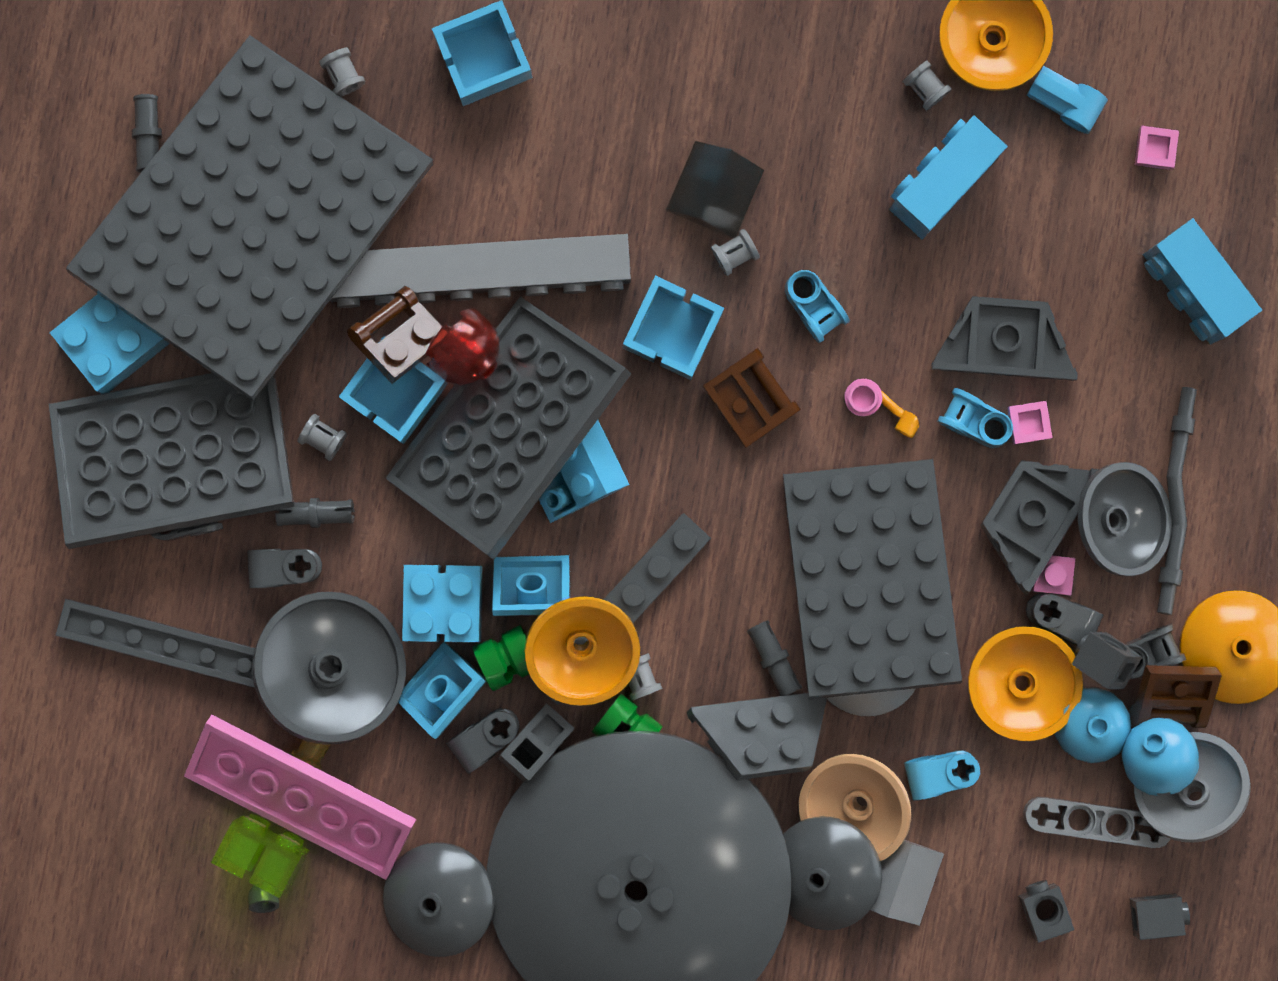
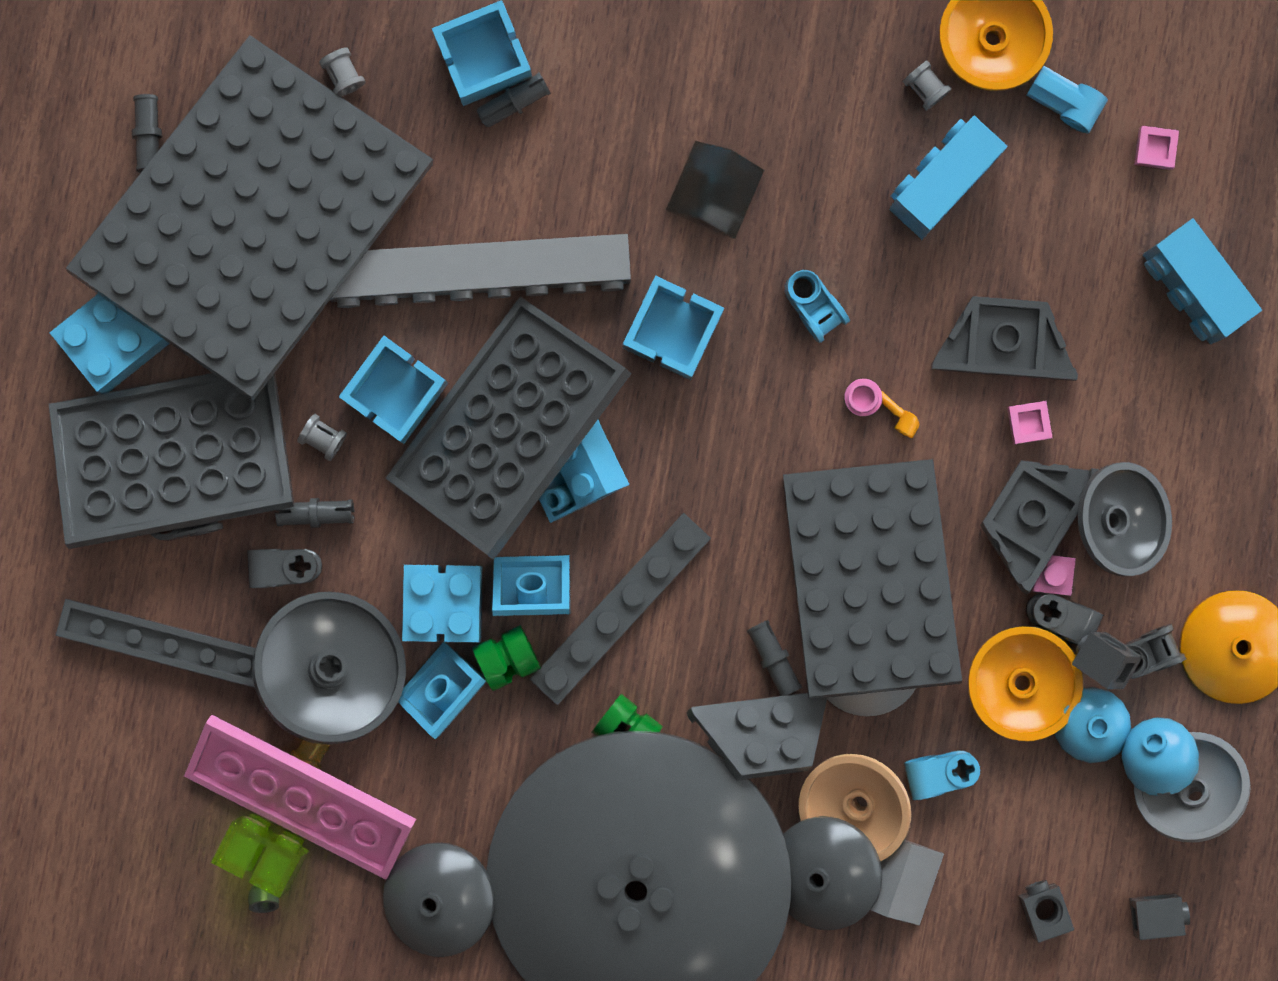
plate [347,286,450,384] -> none
clear red cylinder [426,308,500,386] -> none
dark grey piece [446,708,519,774] -> none
dark grey brick [497,703,575,784] -> none
light orange dish [525,597,640,706] -> none
light grey bush [628,653,663,701] -> none
reddish brown plate [703,348,801,448] -> none
light grey bush [711,229,760,276] -> none
medium azure piece [937,388,1013,448] -> none
light grey beam [1023,797,1170,848] -> none
reddish brown plate [1129,665,1222,728] -> none
dark grey bar [1157,387,1197,615] -> none
none -> dark grey axle [477,72,551,127]

